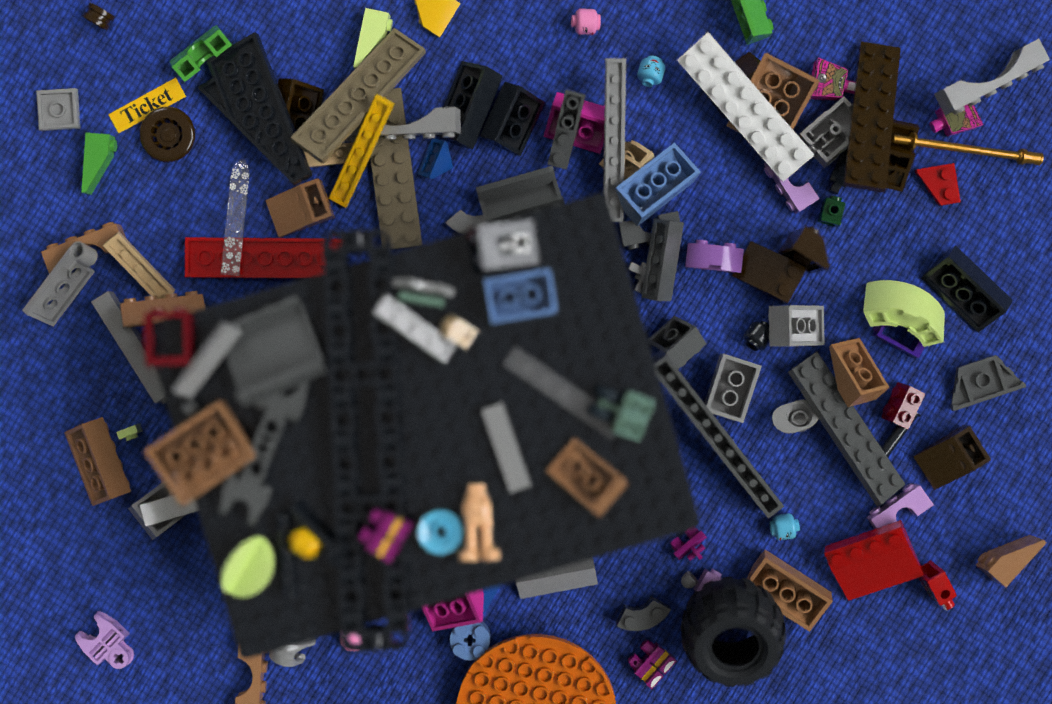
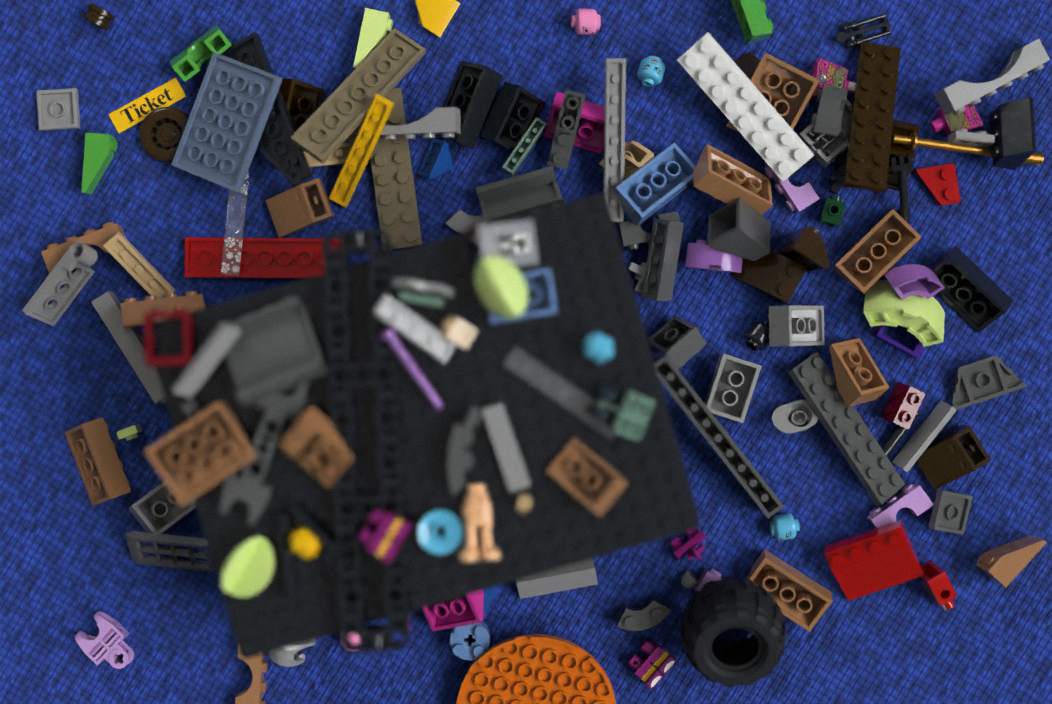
white sticker [140,495,198,526] -> none
none -> dark grey piece [126,531,215,572]
none -> sand blue plate [171,52,283,193]
none -> medium nougat slope [278,406,354,488]
none -> medium lavender bar [380,326,443,410]
none -> dark grey slope [448,406,483,495]
none -> yellowish green piece [475,256,528,318]
none -> sand green piece [502,117,547,177]
none -> tan plate [516,492,532,515]
none -> medium azure head [582,331,616,364]
none -> medium nougat slope [693,144,773,215]
none -> dark grey slope [707,198,770,261]
none -> dark grey brick [811,85,848,136]
none -> medium nougat slope [832,209,921,294]
none -> black piece [835,14,891,48]
none -> medium lavender brick [884,264,945,300]
none -> black hinge [891,155,913,221]
none -> light grey tile [892,401,957,472]
none -> dark grey plate [928,489,973,535]
none -> light grey hinge [947,129,995,148]
none -> black slope [989,97,1036,170]

